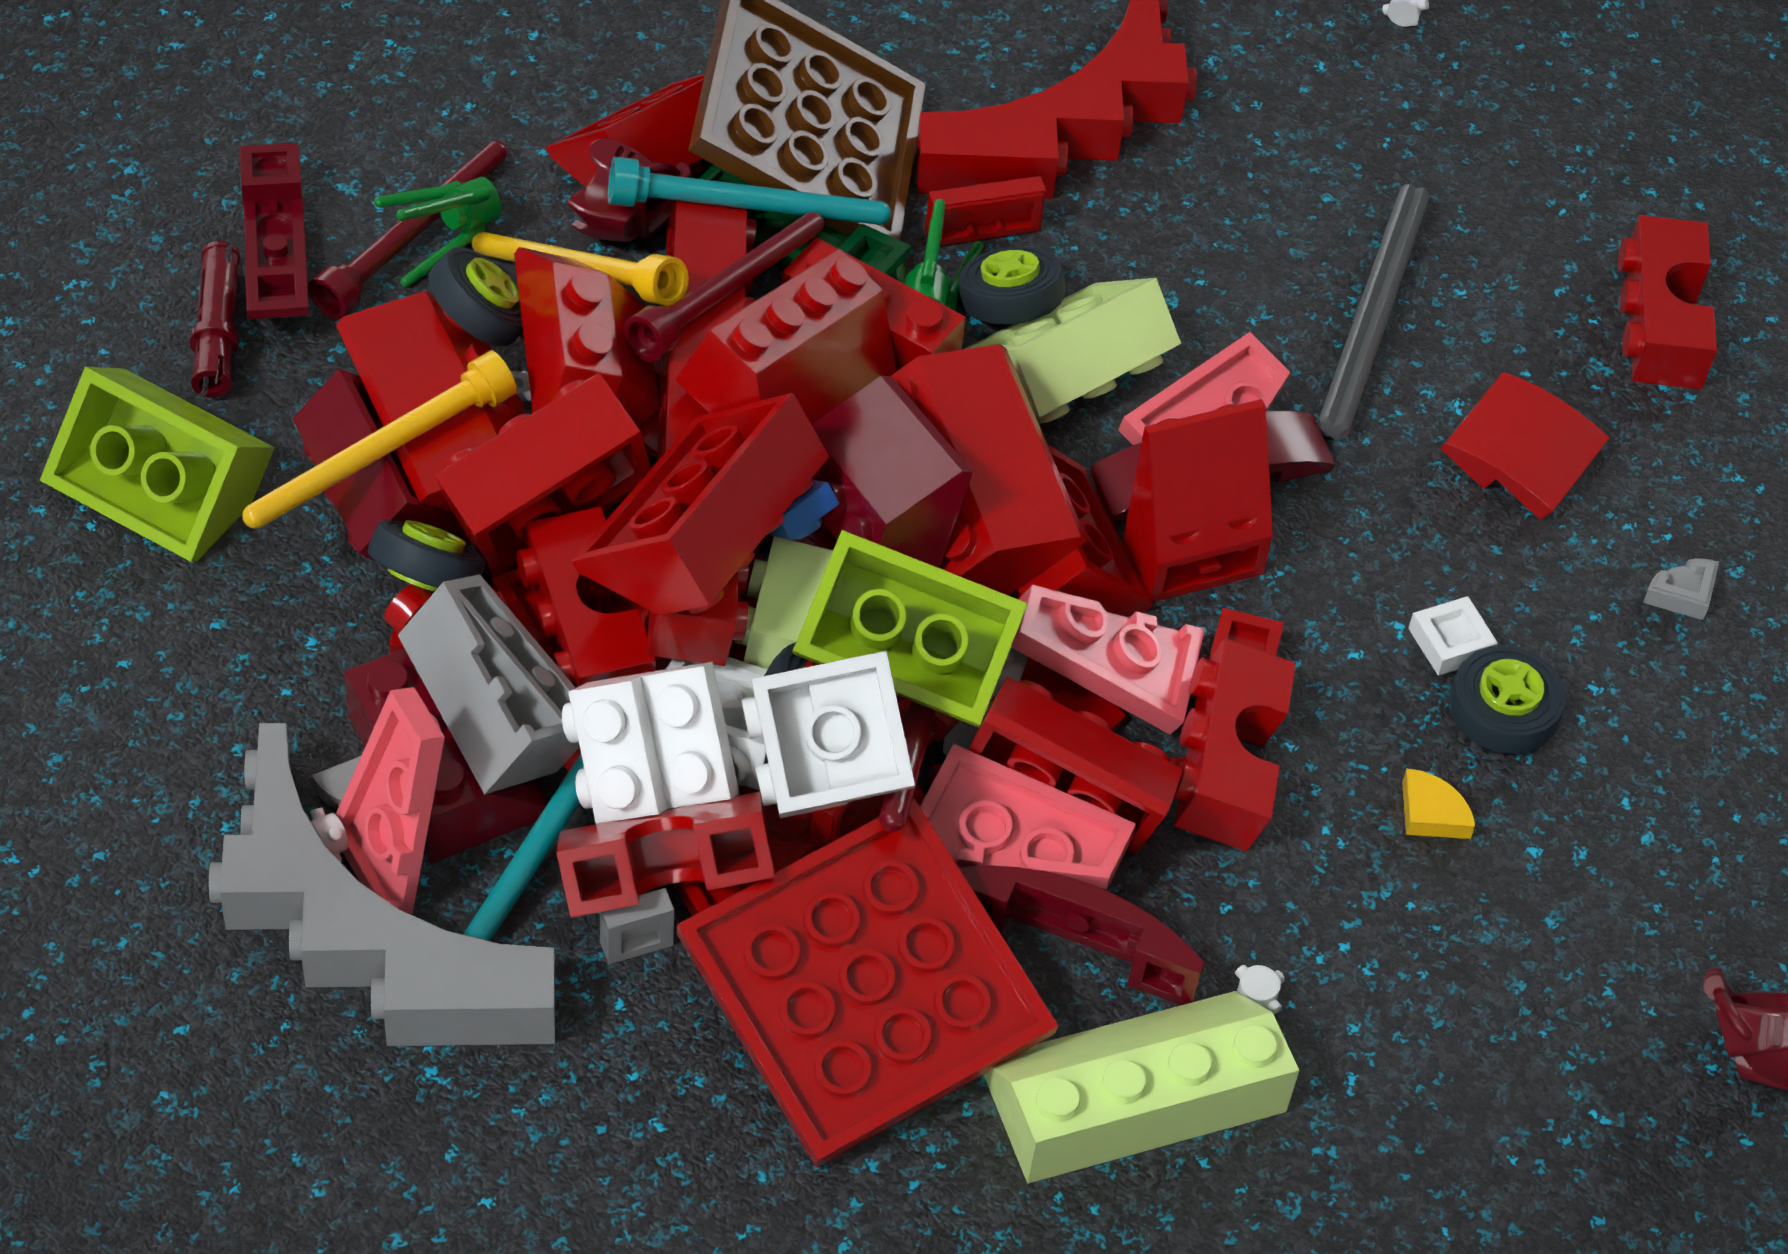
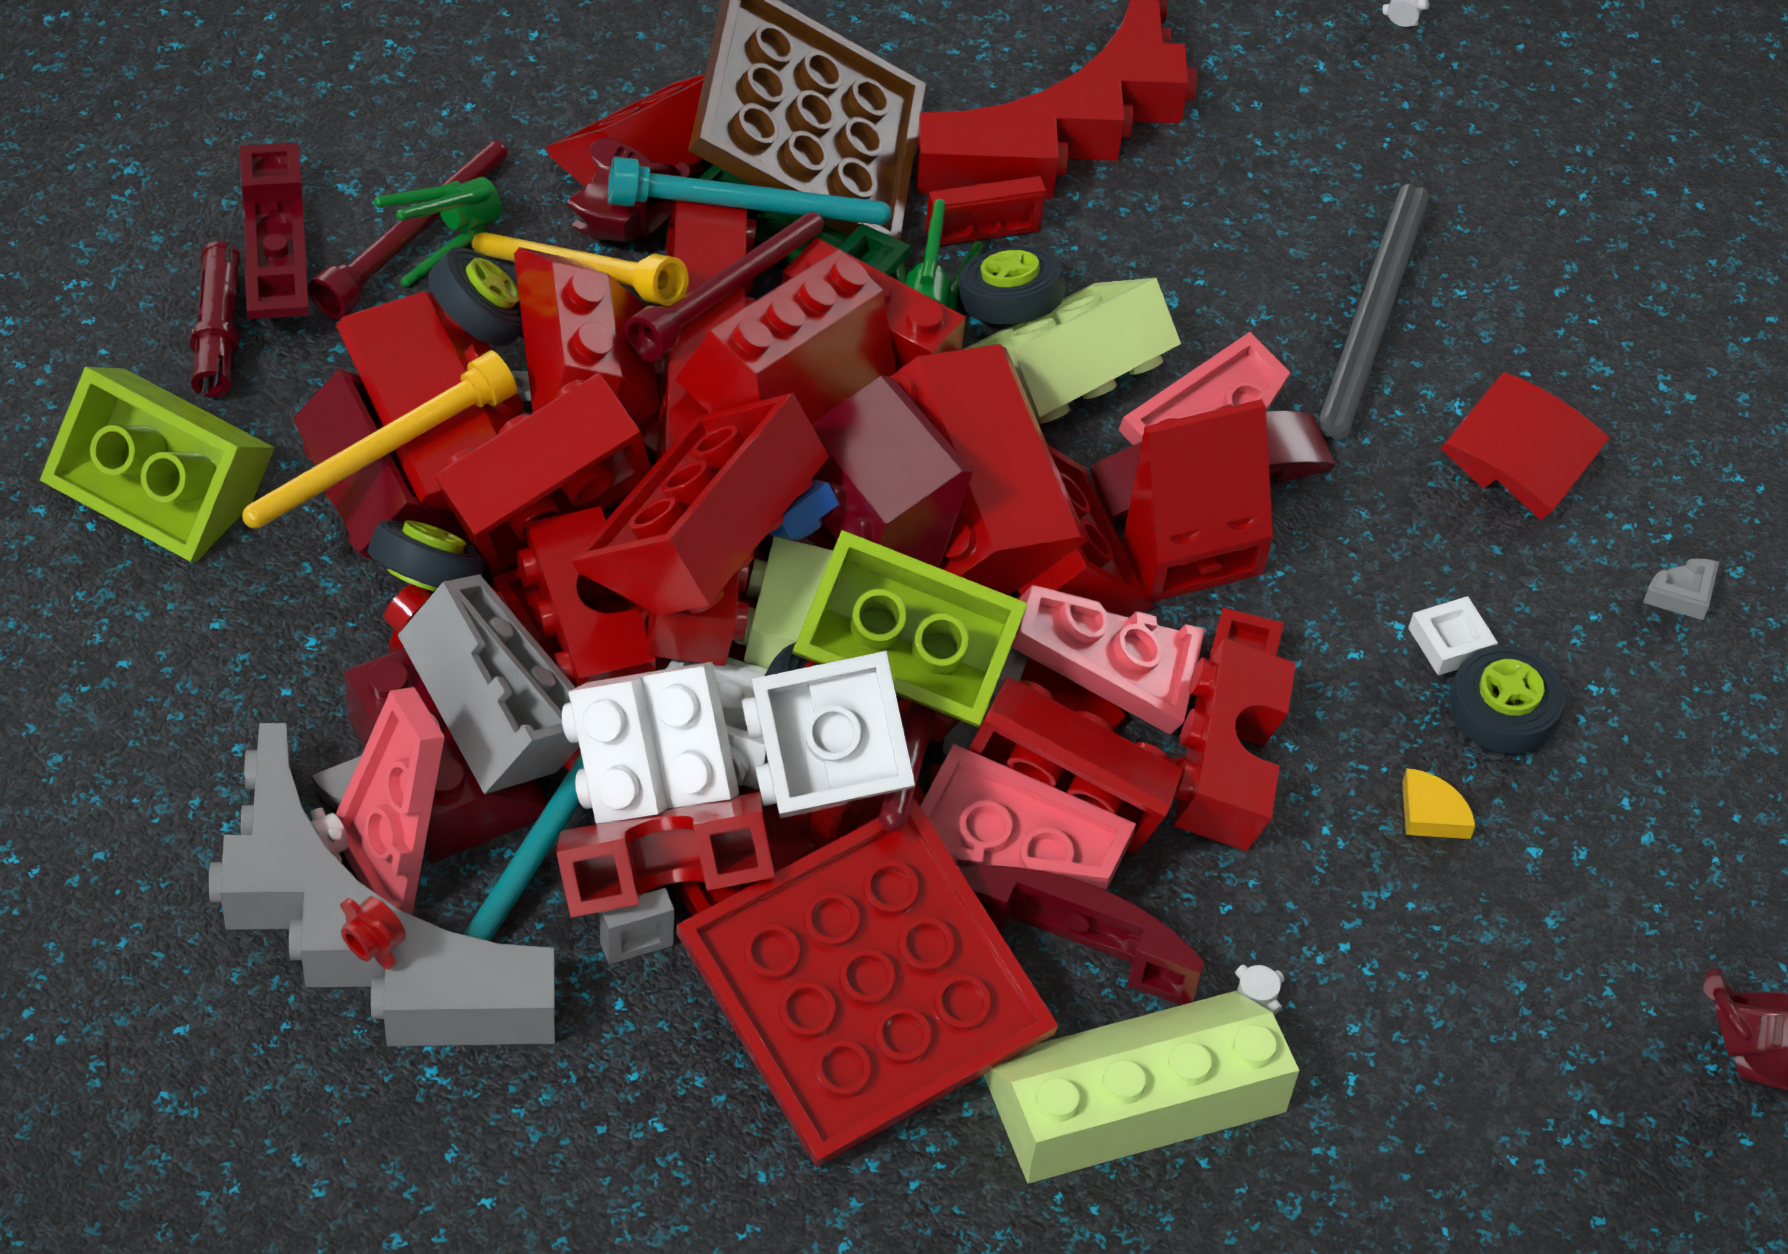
red arch [1618,215,1717,389] -> none
none -> red plate [340,896,406,970]

